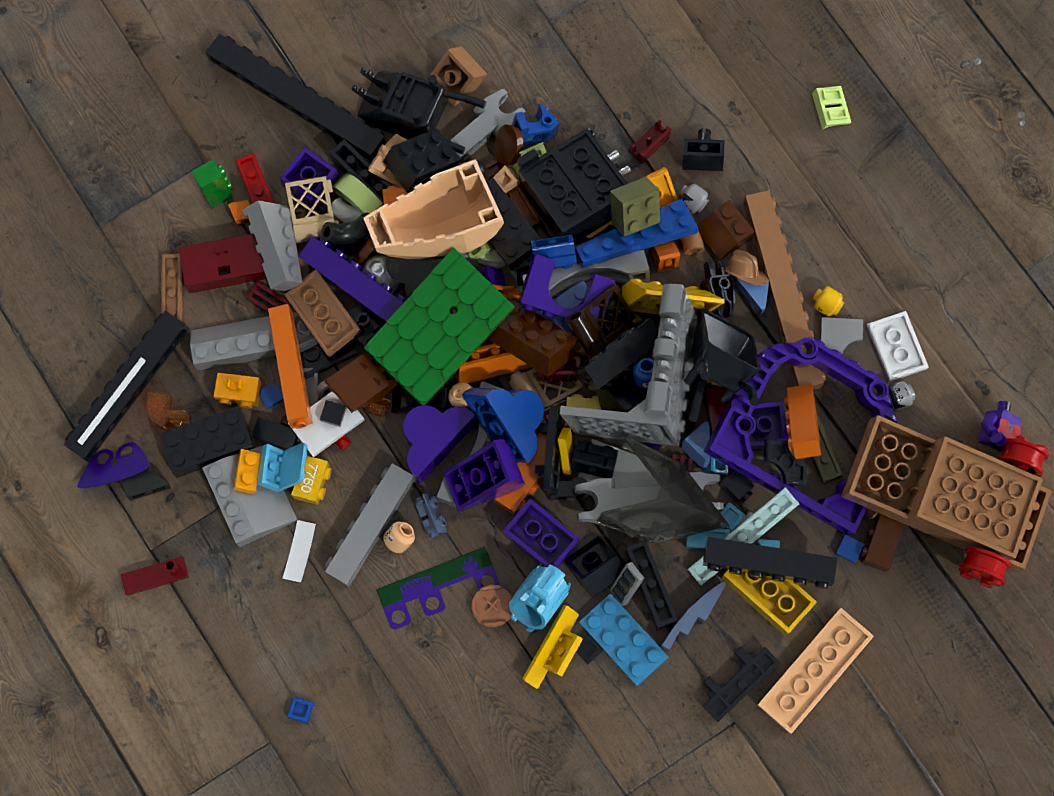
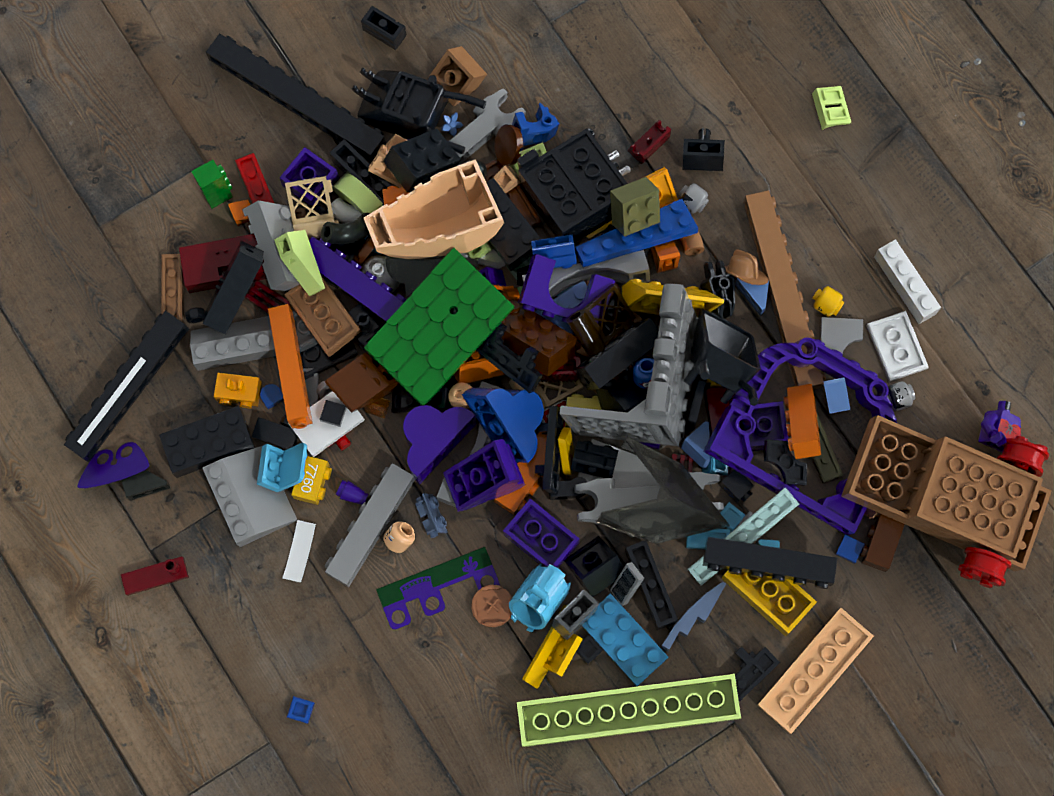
clear orange brick [146,392,191,430] -> none
light orange plate [233,449,261,495] -> none
reddish brown slope [698,200,754,261] -> none
none -> black tile [185,307,205,323]
none -> black brick [203,241,264,335]
none -> yellowish green slope [274,230,325,296]
none -> dark purple cone [336,480,368,505]
none -> black brick [361,6,407,50]
none -> medium blue plant [441,112,464,137]
none -> black hinge [476,322,543,393]
none -> yellowish green brick [517,674,741,747]
none -> dark grey brick [552,589,599,640]
none -> medium blue slope [823,378,850,414]
none -> white brick [874,239,941,324]

